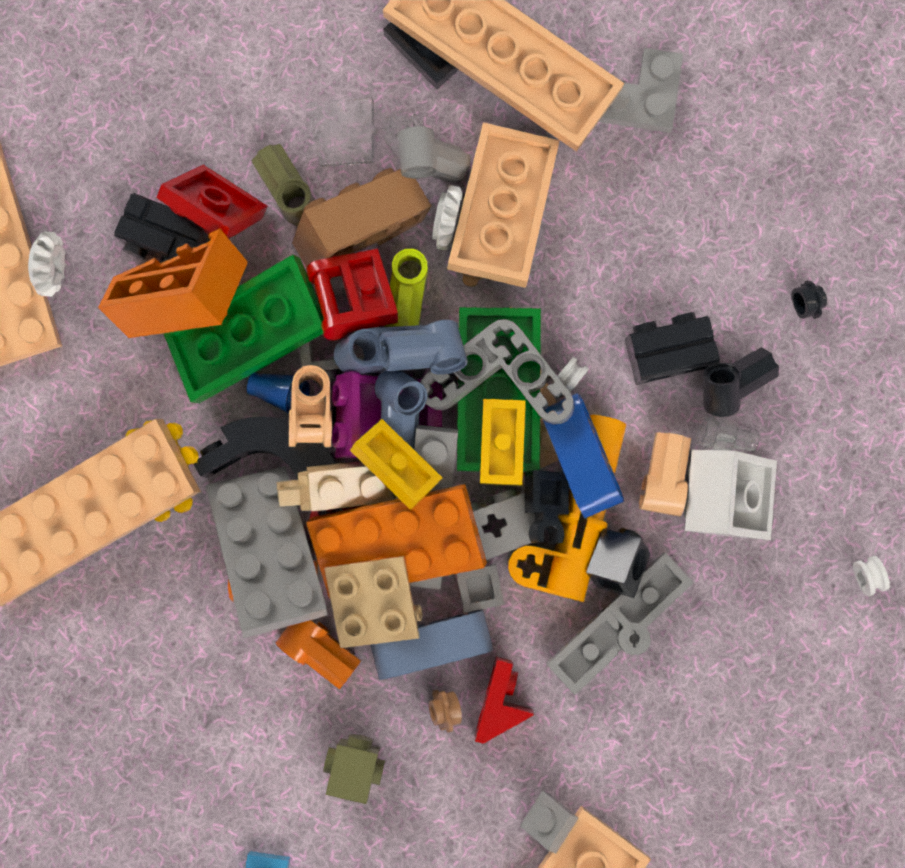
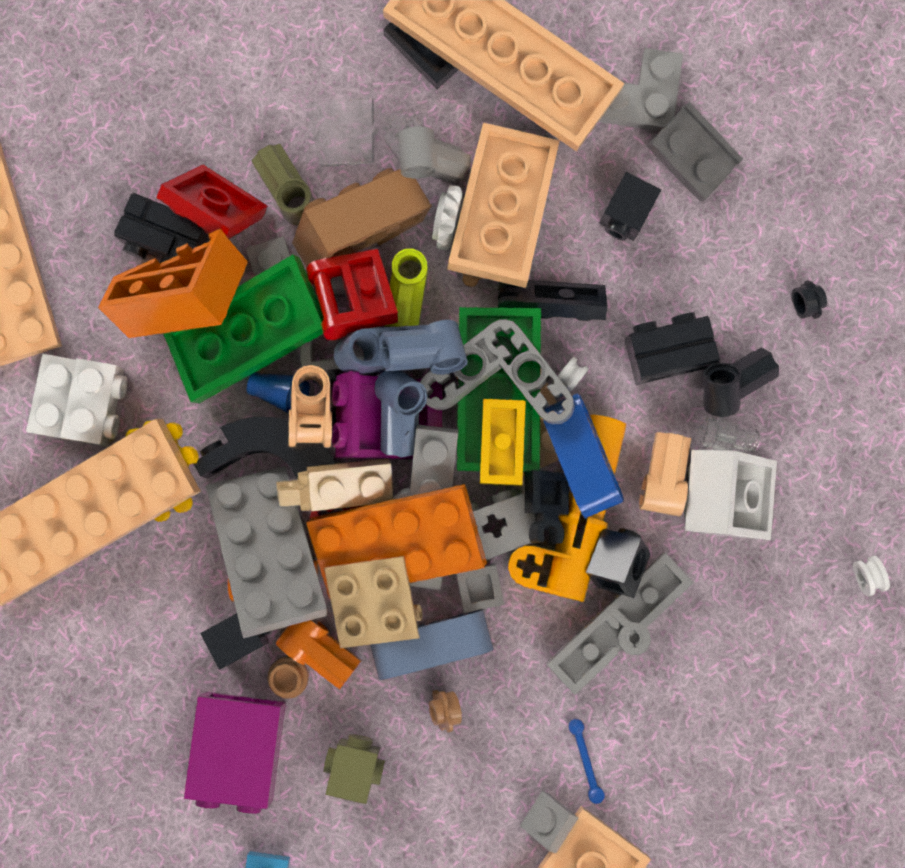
white gear [28,231,67,297] -> none
yellow plate [350,419,443,510] -> none
red slope [474,656,534,744] -> none
none -> white plate [26,354,128,447]
none -> magenta brick [184,692,286,814]
none -> black brick [200,613,271,670]
none -> light grey plate [246,236,290,277]
none -> medium nougat plate [267,657,309,699]
none -> black hinge [498,280,608,321]
none -> blue hinge [568,719,605,804]
none -> black brick [599,172,661,241]
none -> flat silver plate [647,102,743,201]

